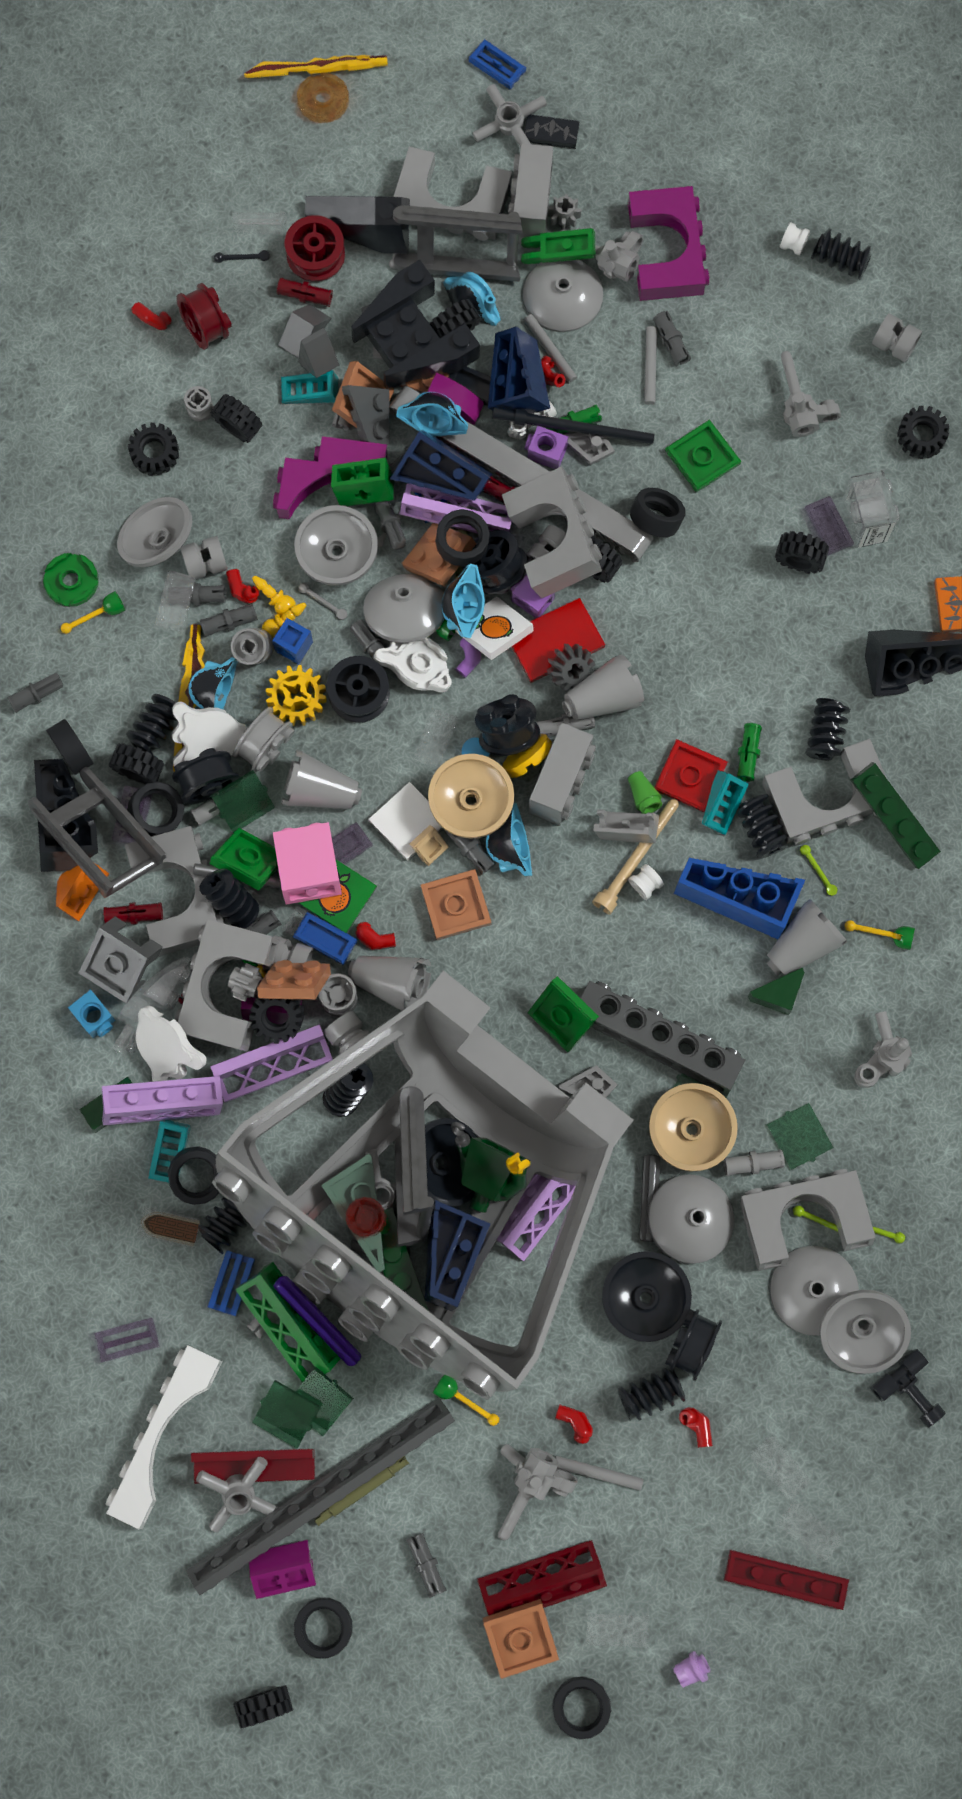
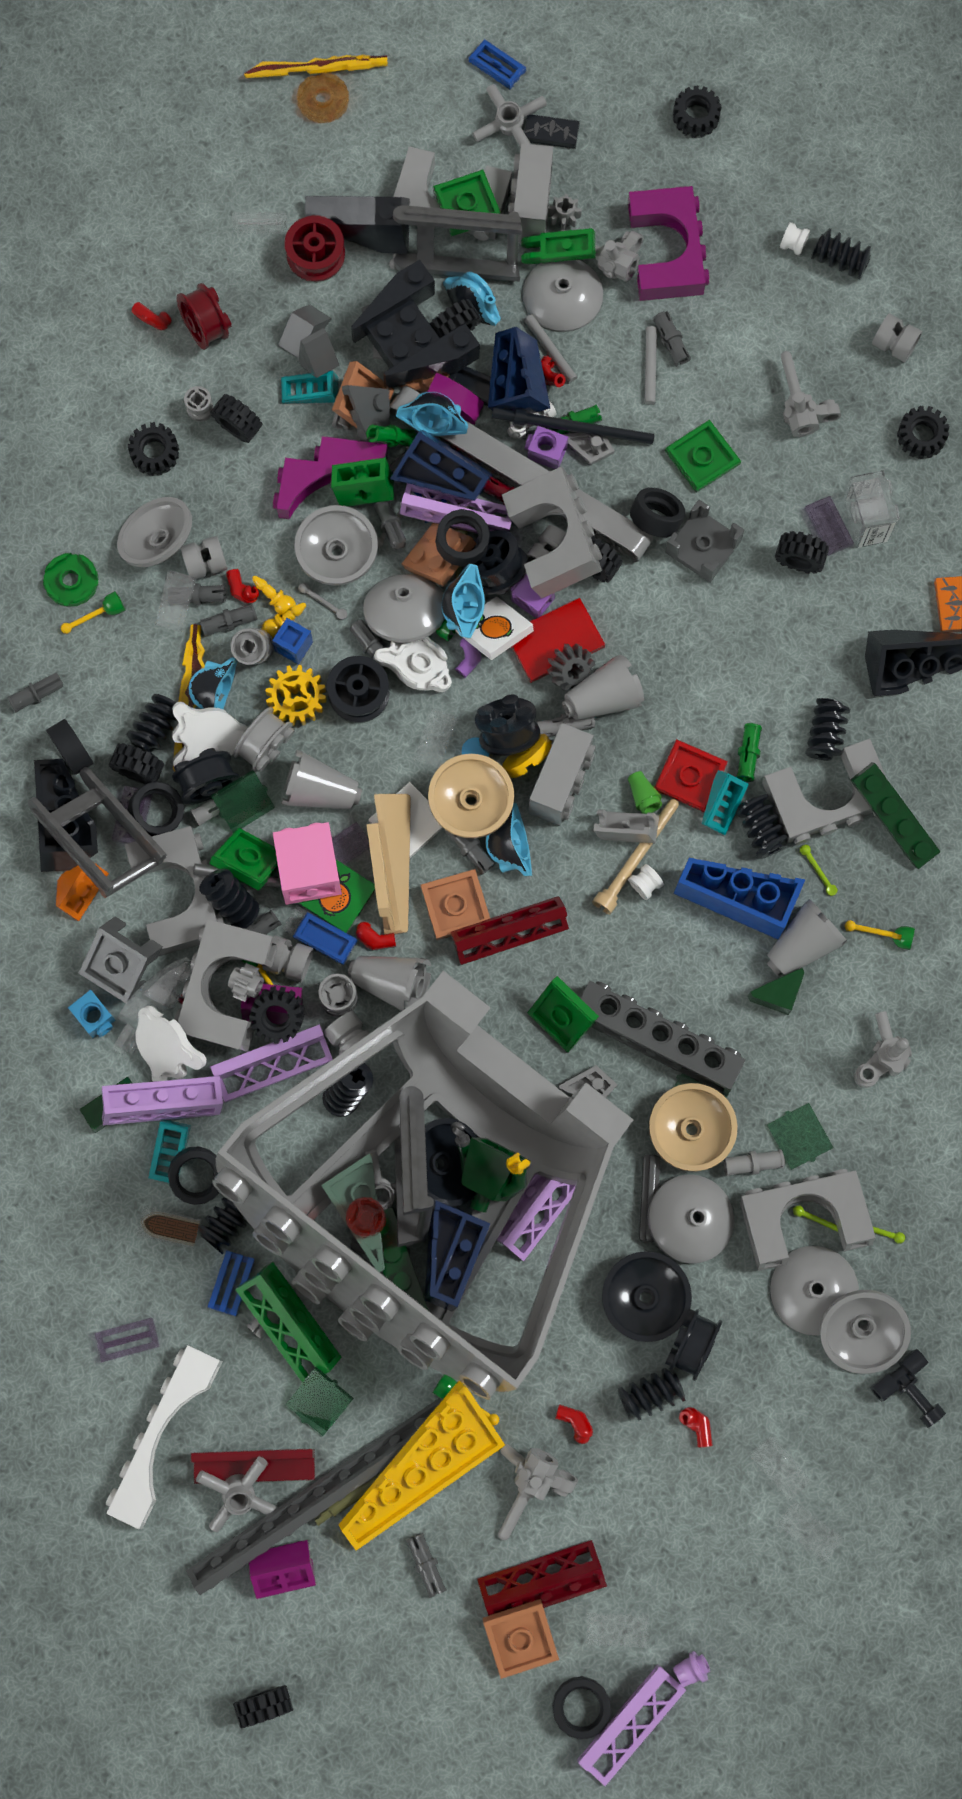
dark red pin [103,902,163,925] -> none
black hinge [214,250,270,263] -> none
clear green piece [252,1380,320,1449] -> none
nougat plate [257,960,331,999] -> none
dark purple axle [274,1276,361,1367] -> none
dark red pin [277,278,333,307] -> none
black tyre [294,1598,352,1658] -> none
tan tile [410,825,449,866] -> none
light grey bar [555,1456,644,1491] -> none
dark red tile [723,1550,849,1610] -> none
none -> yellow wing [338,1381,505,1551]
none -> green pin [366,424,417,447]
none -> tan wedge [367,794,411,934]
none -> green tile [433,170,501,237]
none -> dark red fence [450,896,569,965]
none -> lavender fence [577,1664,686,1786]
none -> dark grey panel [665,500,745,583]
none -> black tyre [673,86,721,138]

